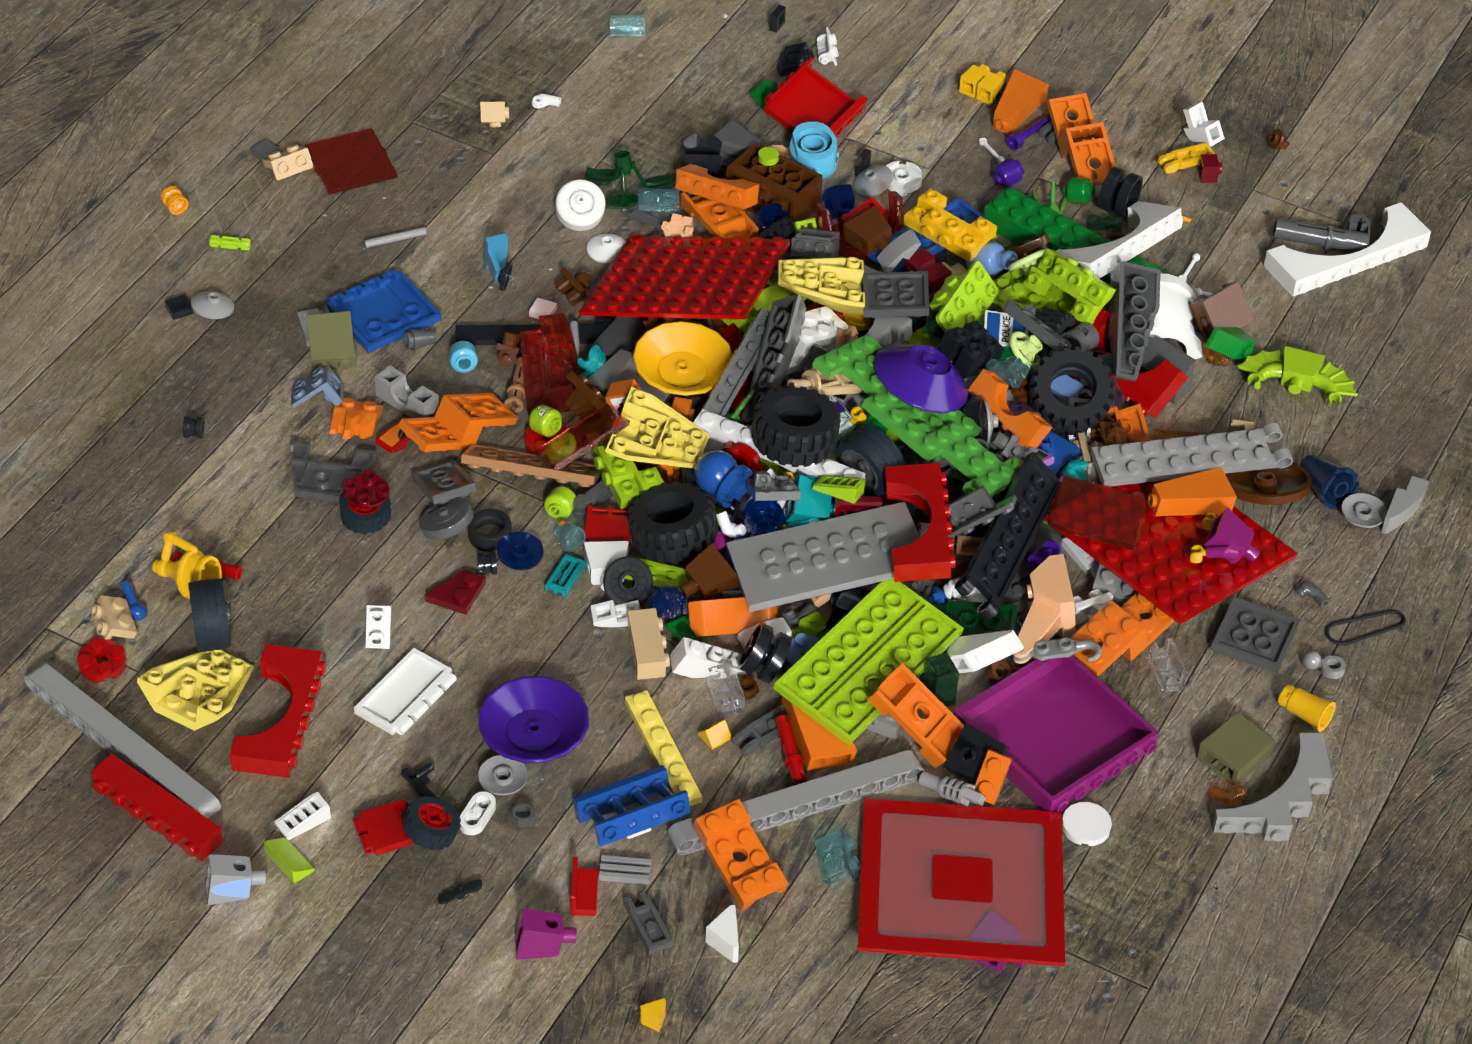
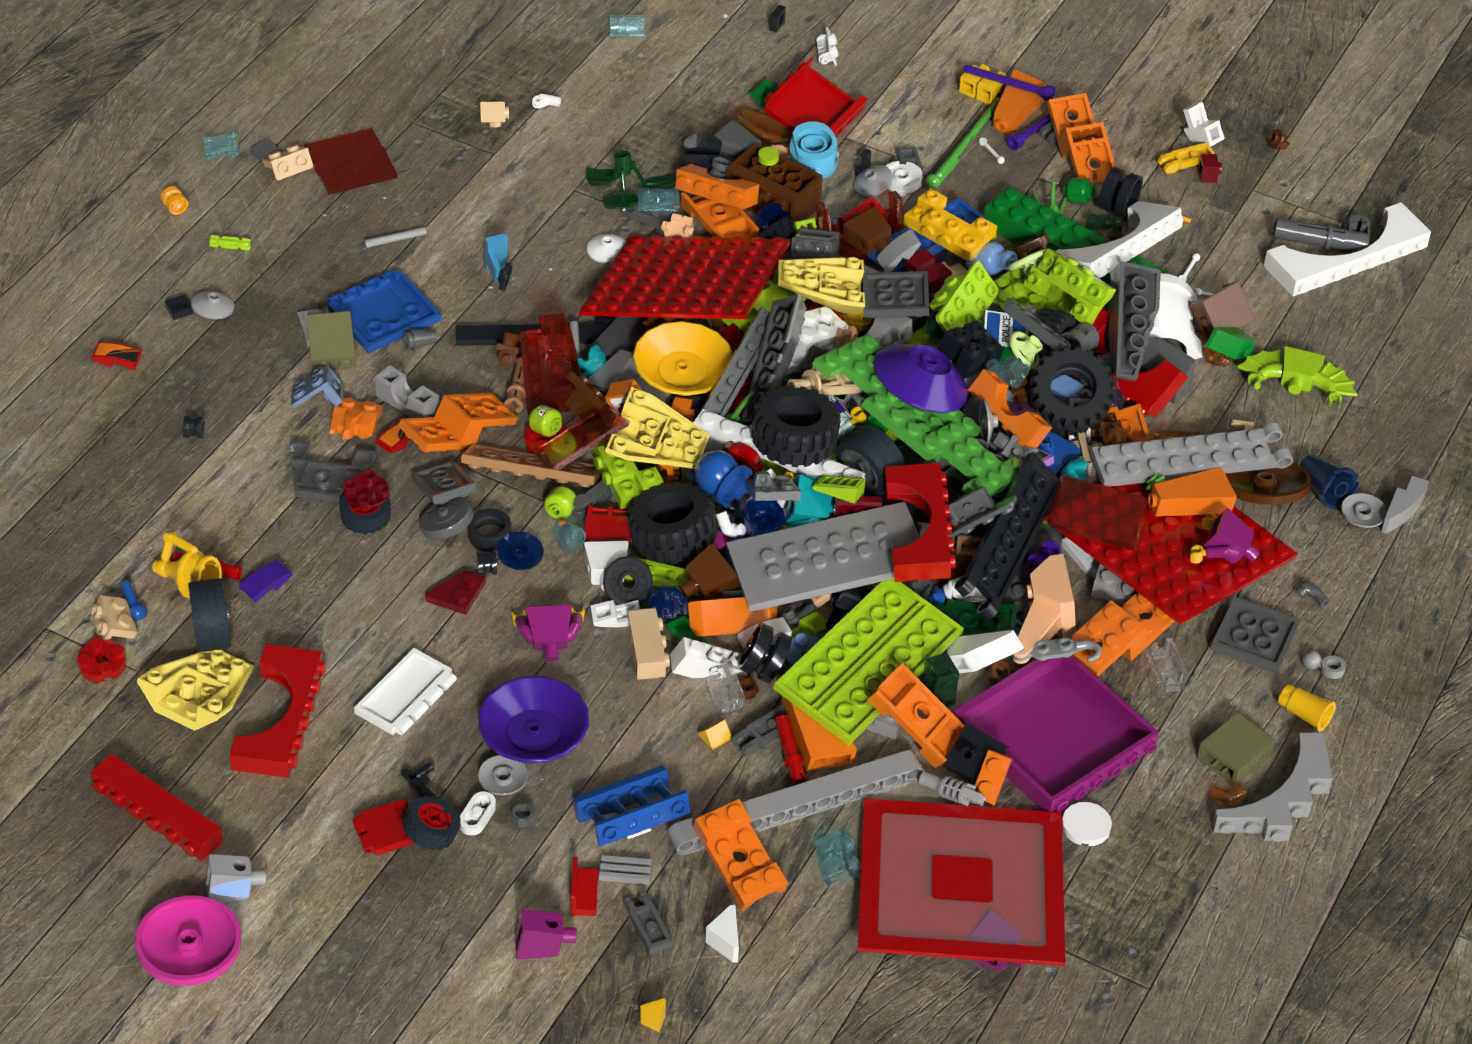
light grey beam [24,662,221,819] -> none
lime slope [264,837,315,884] -> none
white slope [274,792,331,840] -> none
white hips [366,605,391,649] -> none
black piece [438,879,482,905] -> none
medium azure head [449,341,478,373] -> none
white tile [529,298,557,322] -> none
teal tile [545,554,586,598] -> none
reddish brown hips [554,267,592,306] -> none
white wheel [555,179,606,231] -> none
light yellow plate [625,690,702,806] -> none
black bracket [778,42,814,76] -> none
clear blue brick [821,184,855,229] -> none
dark purple head [993,158,1024,188] -> none
white hips [1073,589,1113,625] -> none
black piece [1325,610,1406,645] -> none
none -> slope [91,342,143,371]
none -> dark pink dish [135,896,241,986]
none -> clear light blue piece [202,131,239,161]
none -> dark purple slope [239,560,293,603]
none -> magenta torso [512,605,585,661]
none -> dark grey wheel [708,157,732,179]
none -> clear orange dish [737,109,792,145]
none -> dark grey tile [896,147,924,176]
none -> bright green bar [926,97,1001,189]
none -> dark purple piece [963,65,1056,101]
none -> bright green plate [1145,474,1165,492]

